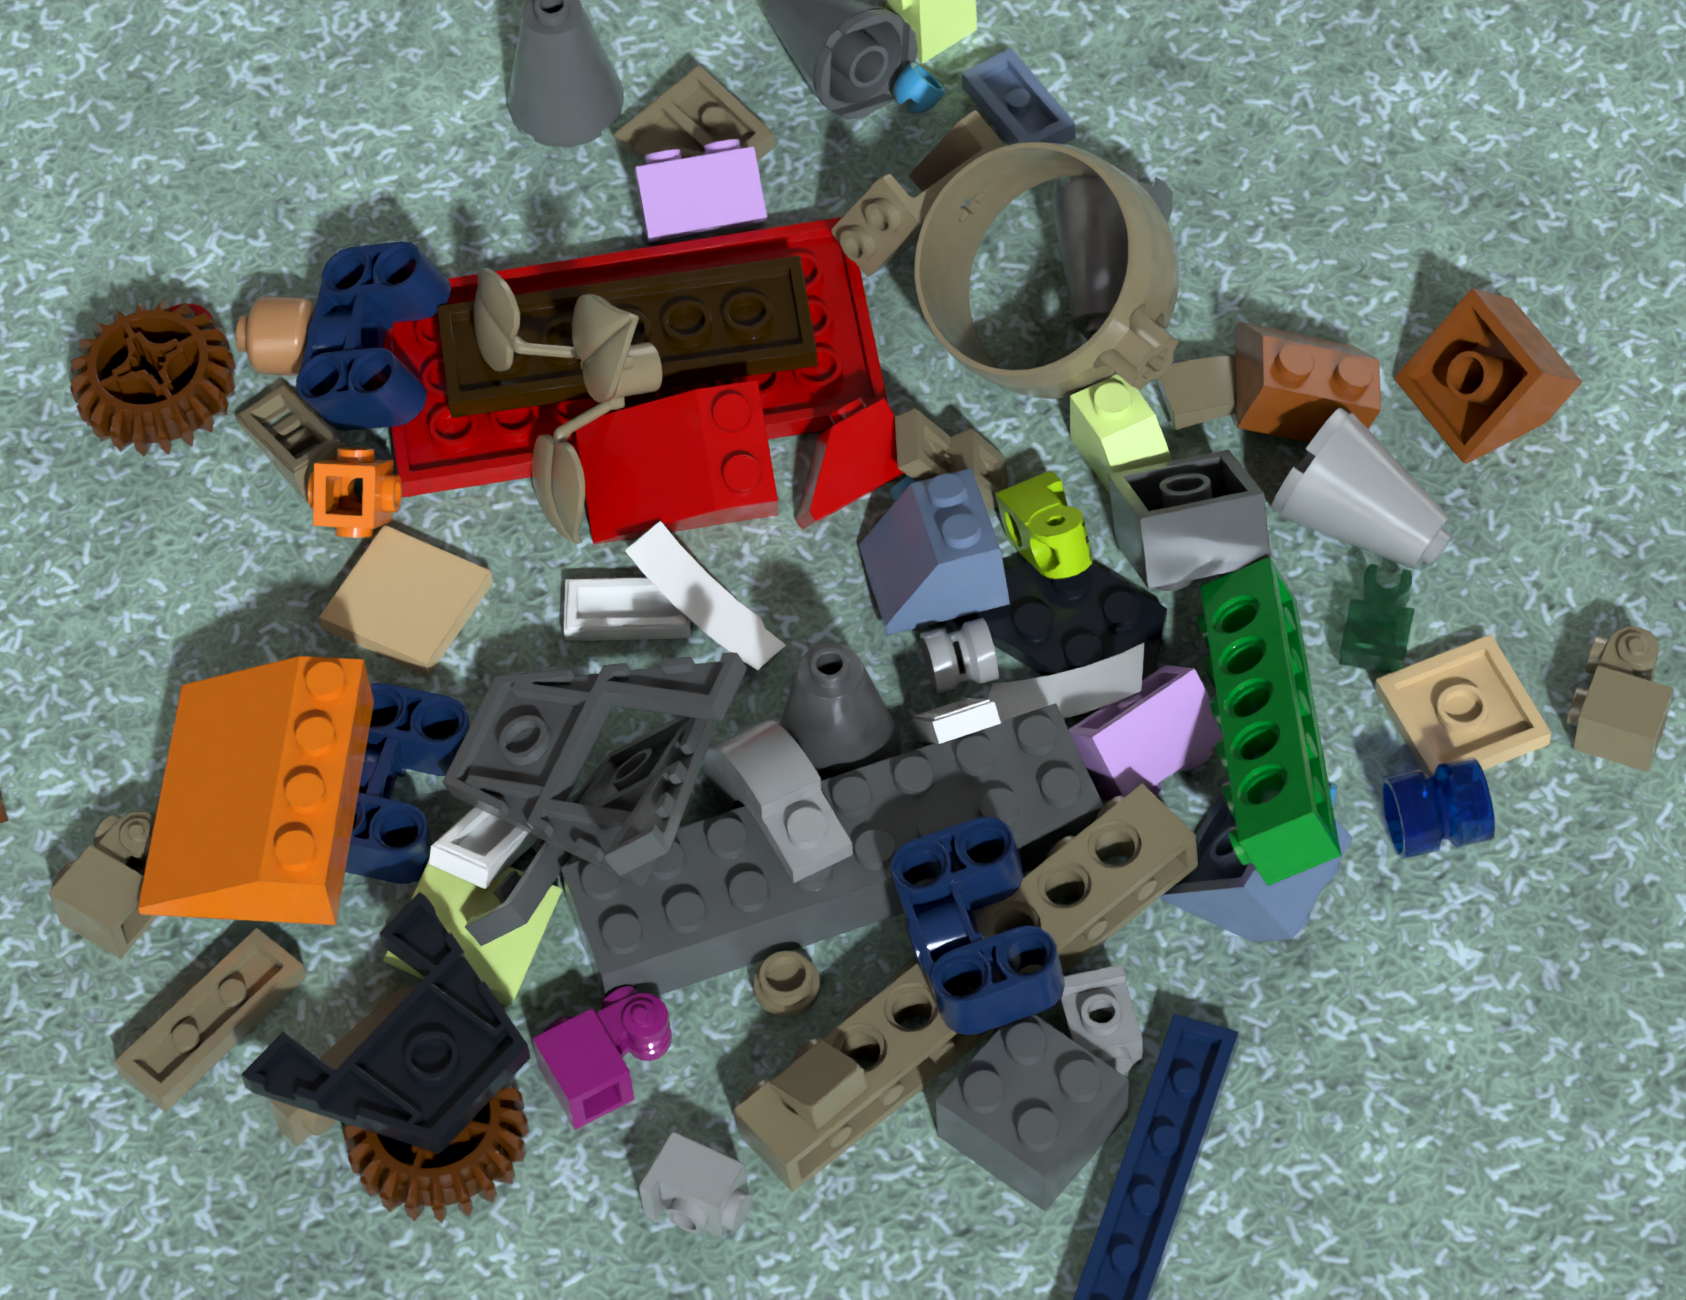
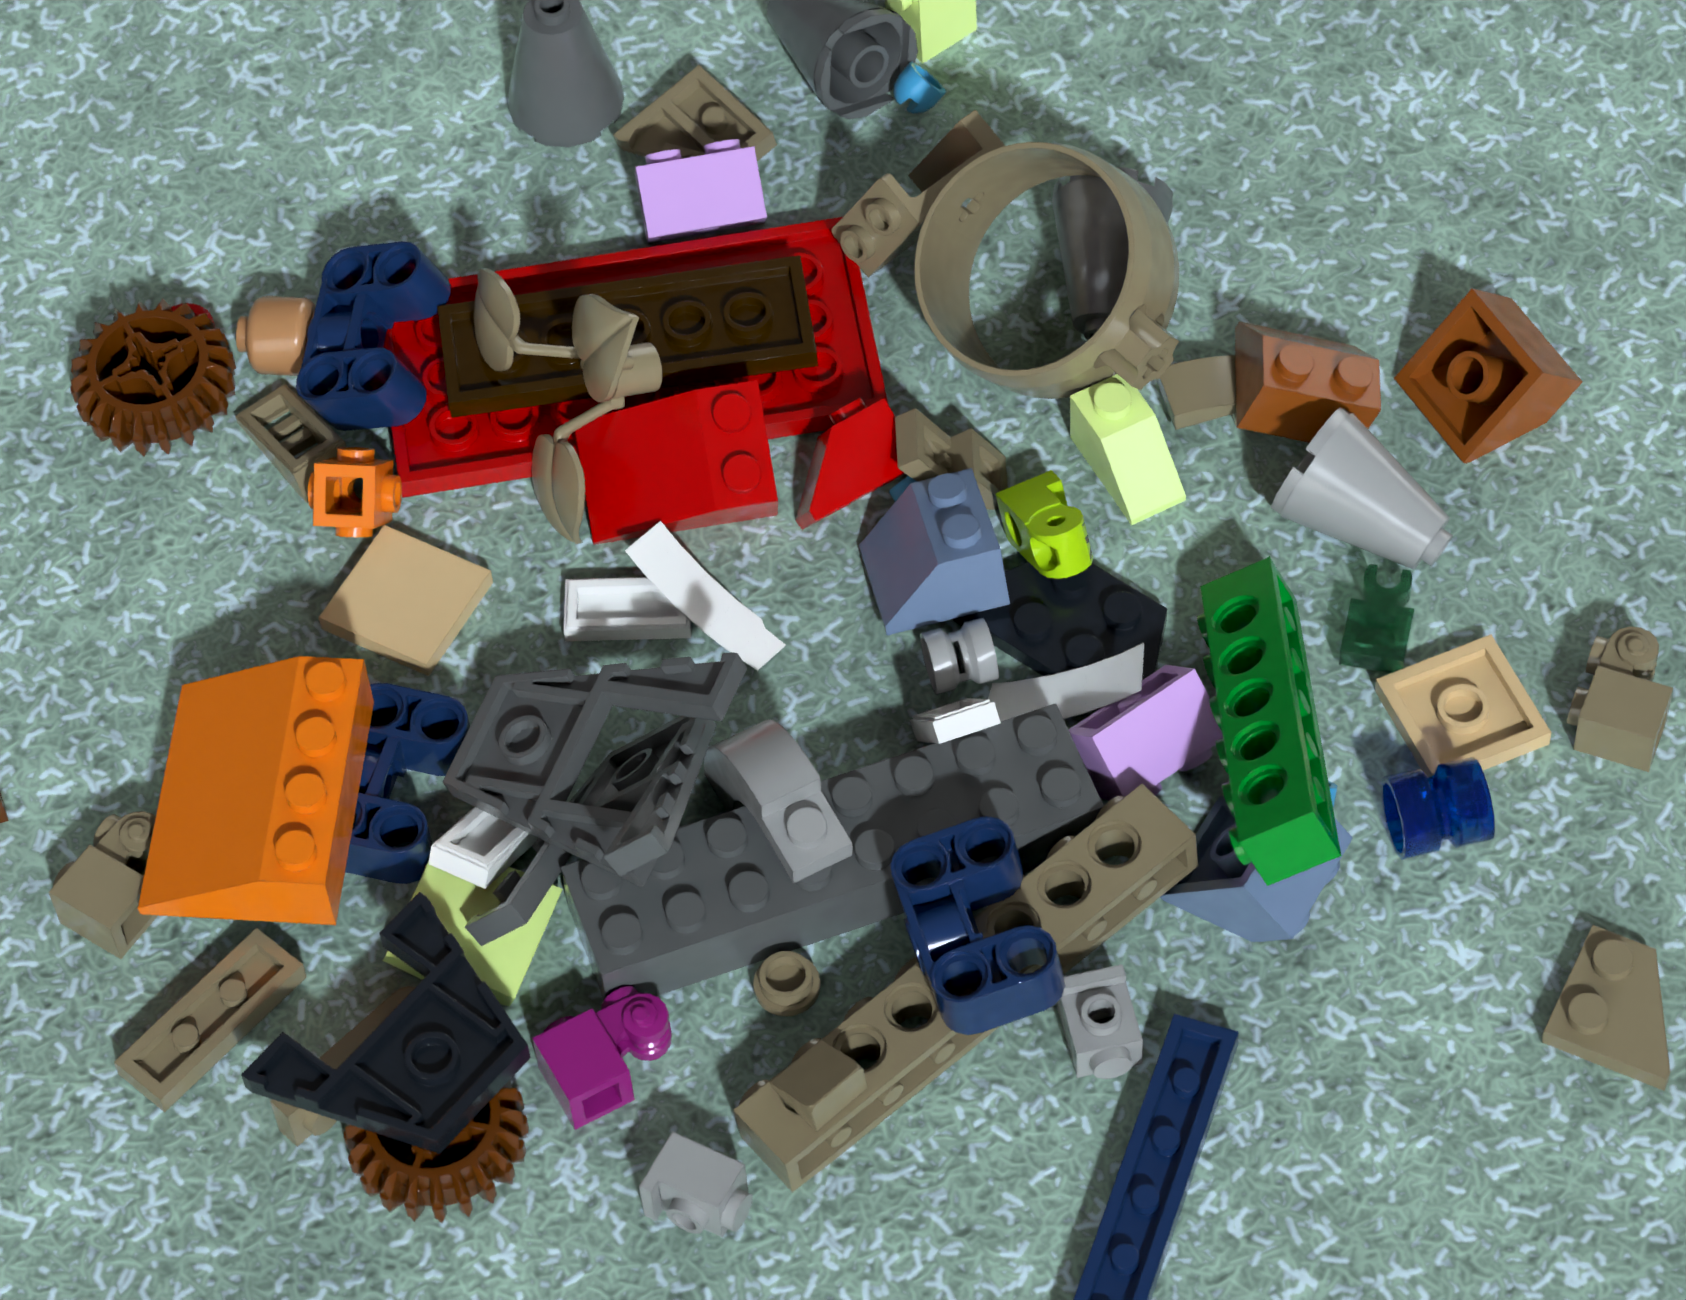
flat silver cone [779,643,902,781] -> none
dark grey brick [936,1014,1129,1211] -> none
sand blue plate [962,48,1075,145] -> none
dark grey brick [1108,449,1271,591] -> none
none -> dark tan wing [1542,925,1670,1091]

